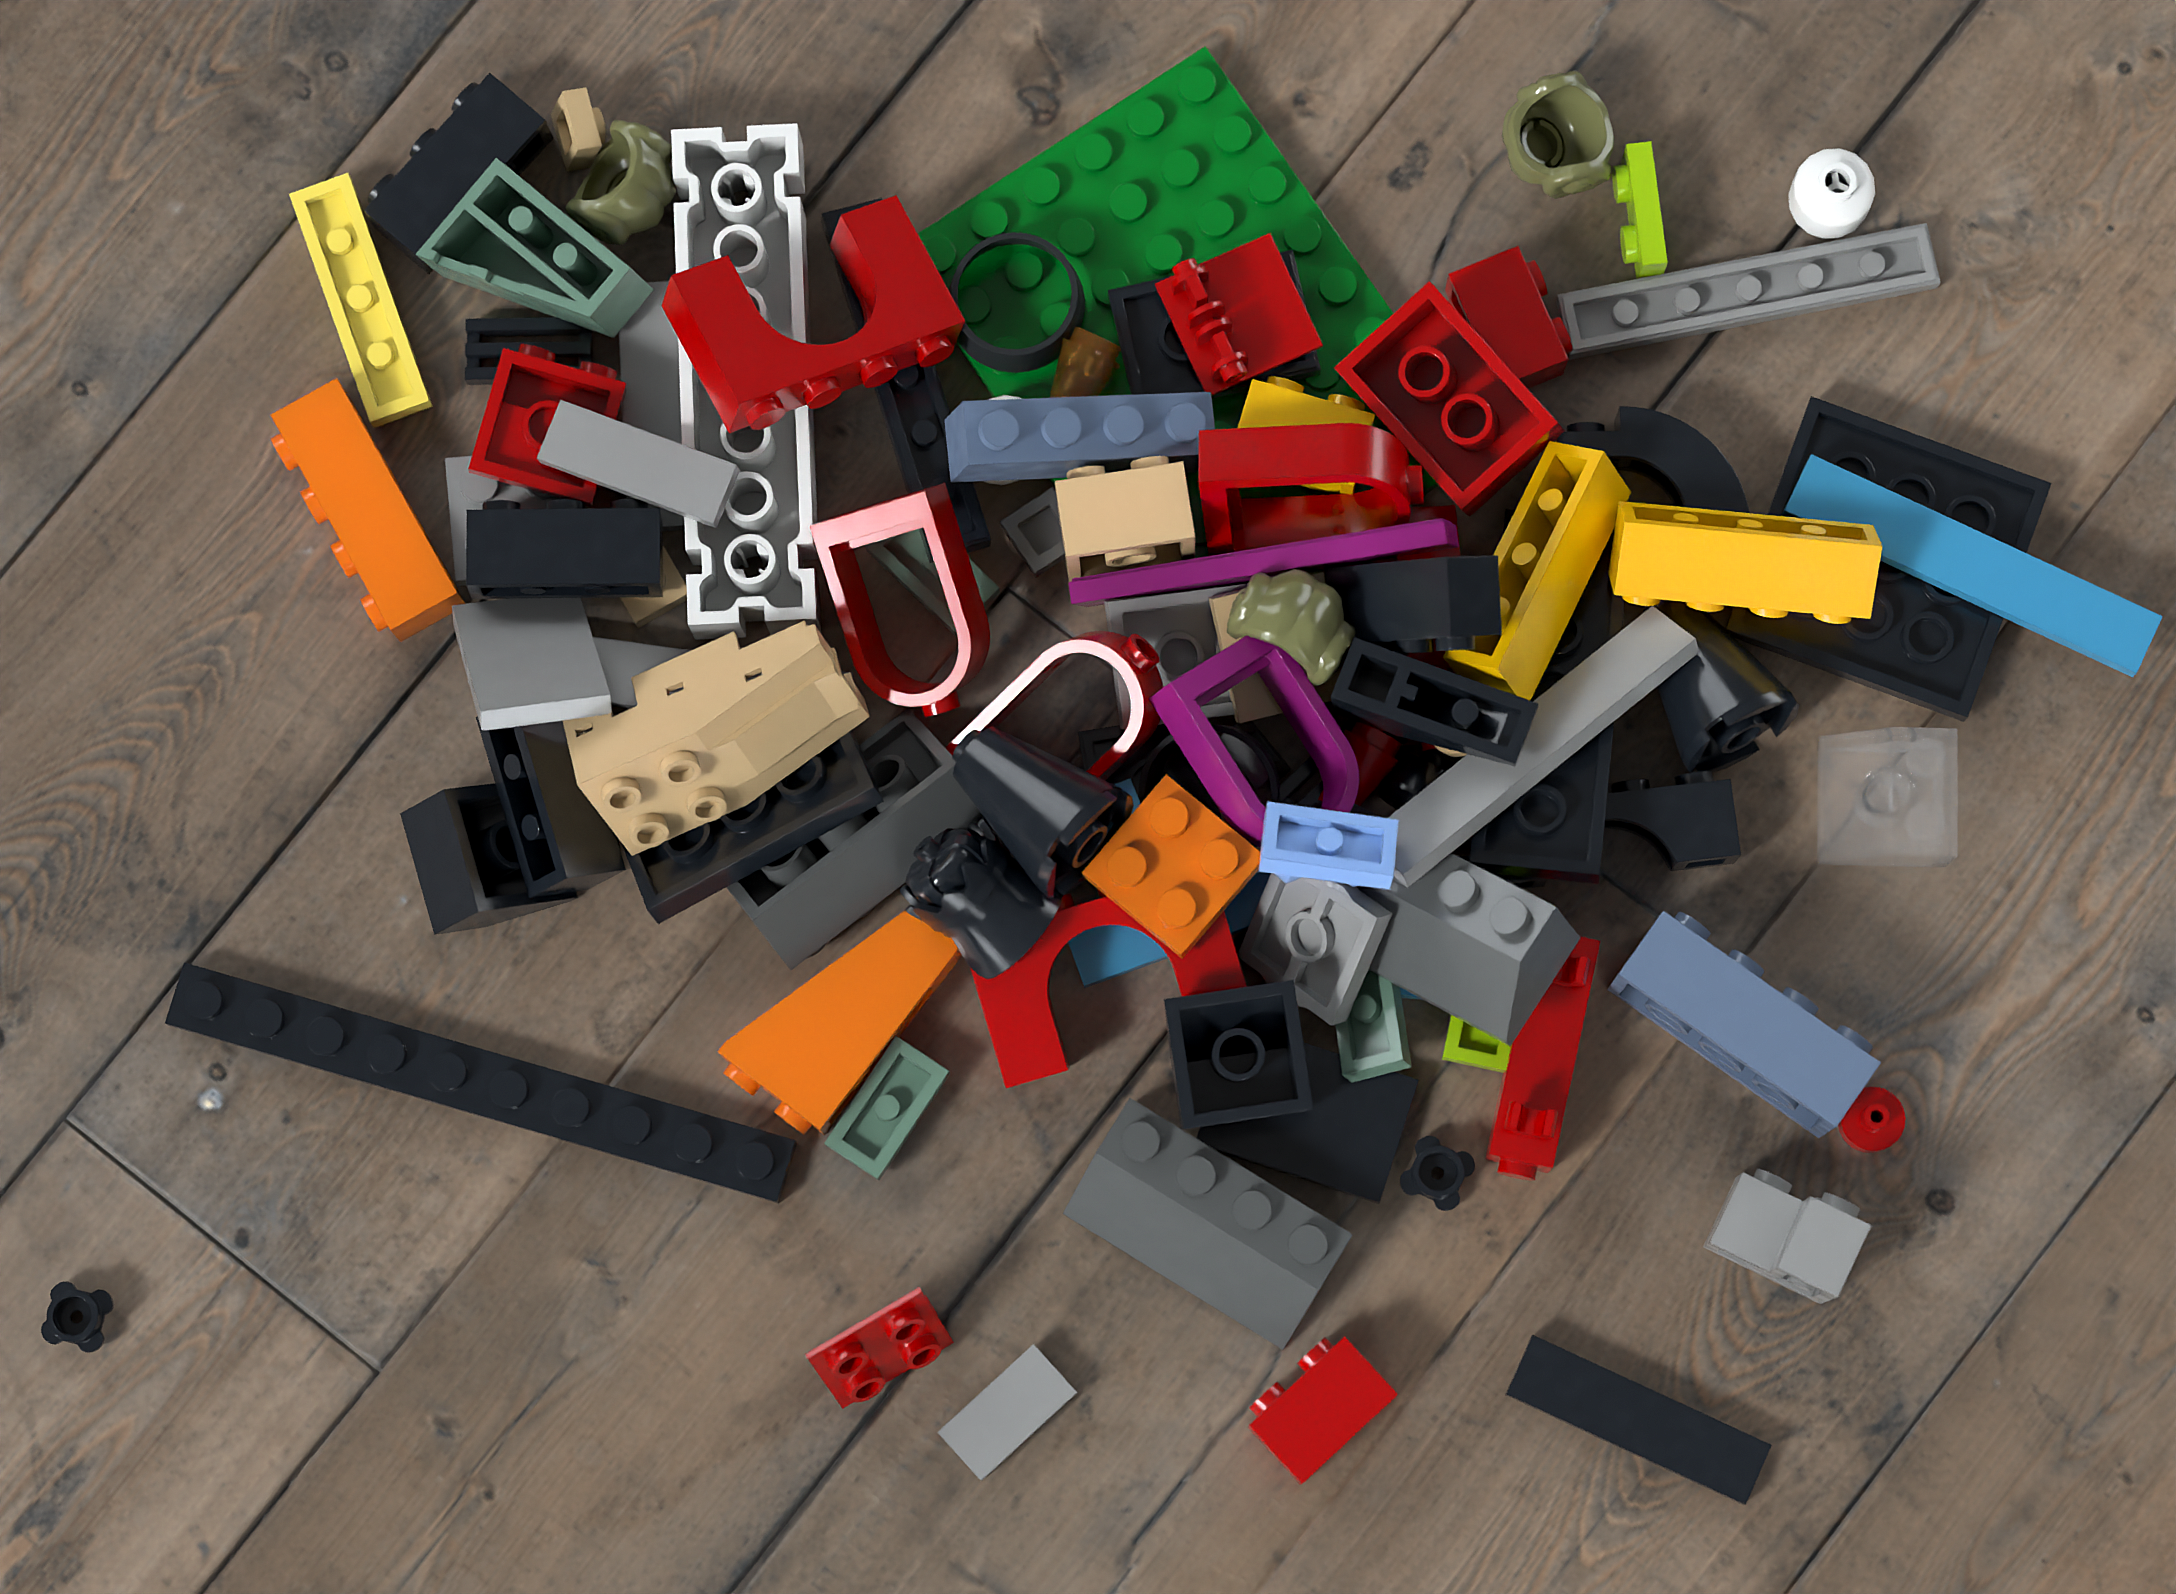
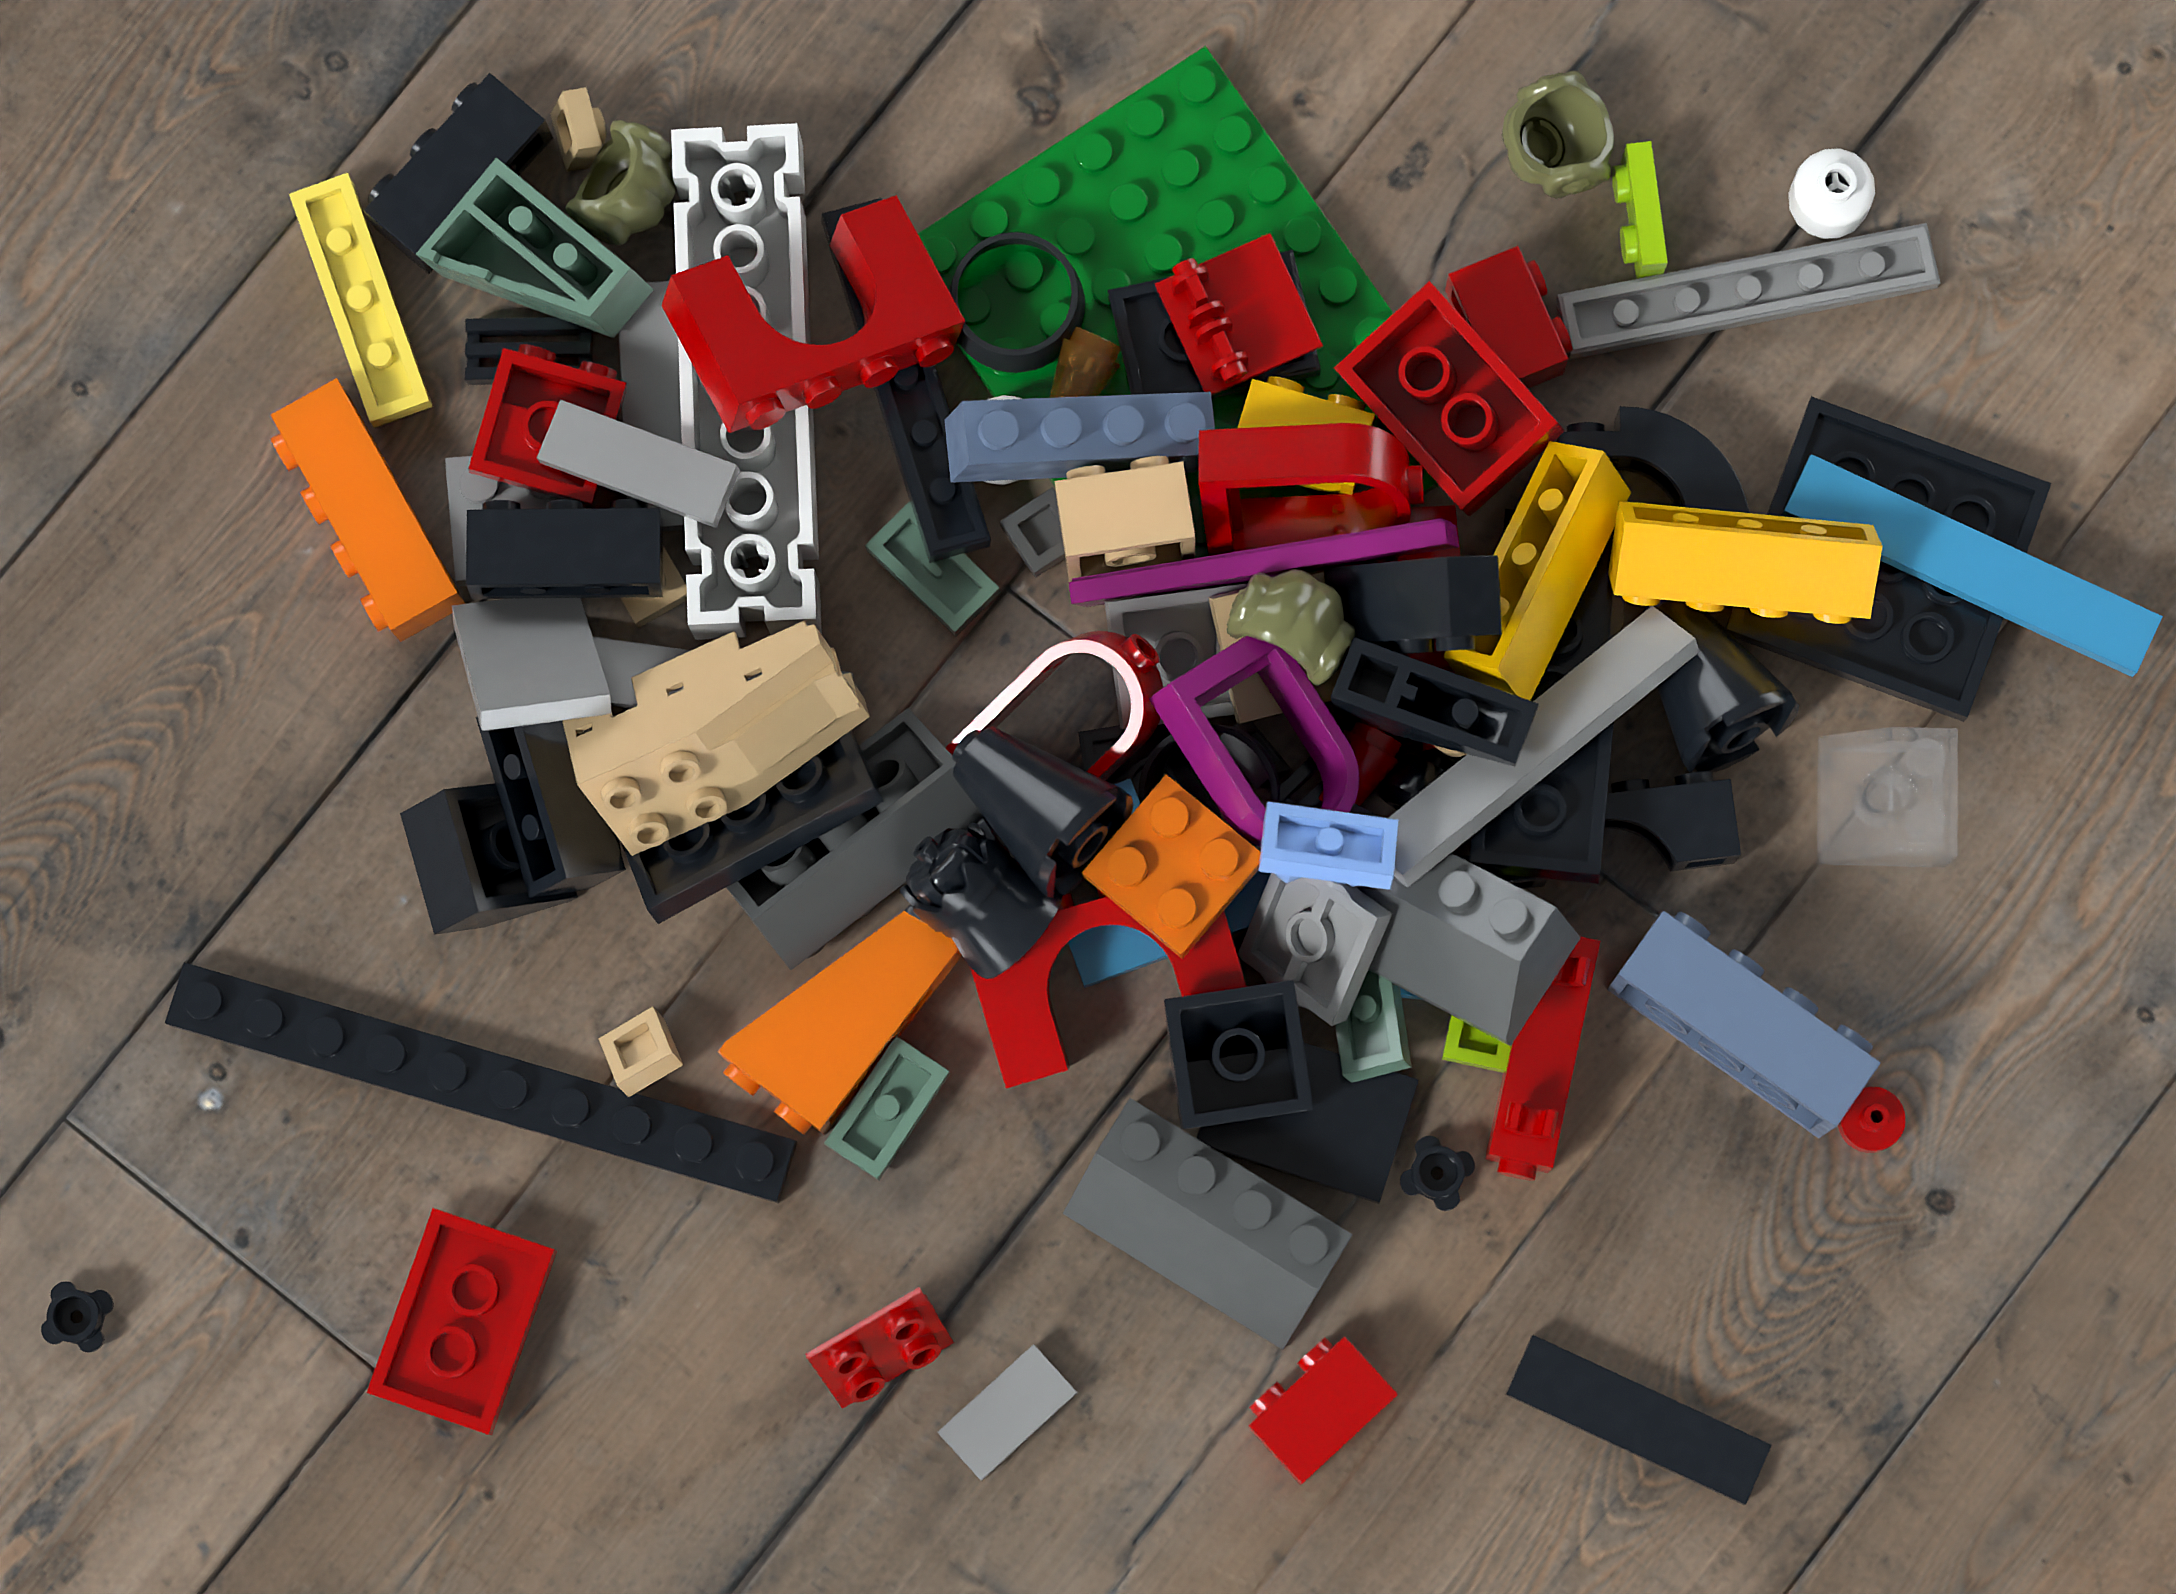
red window [810,483,990,717] -> none
light grey brick [1703,1169,1871,1304] -> none
none -> red plate [366,1208,557,1435]
none -> tan plate [598,1006,683,1097]

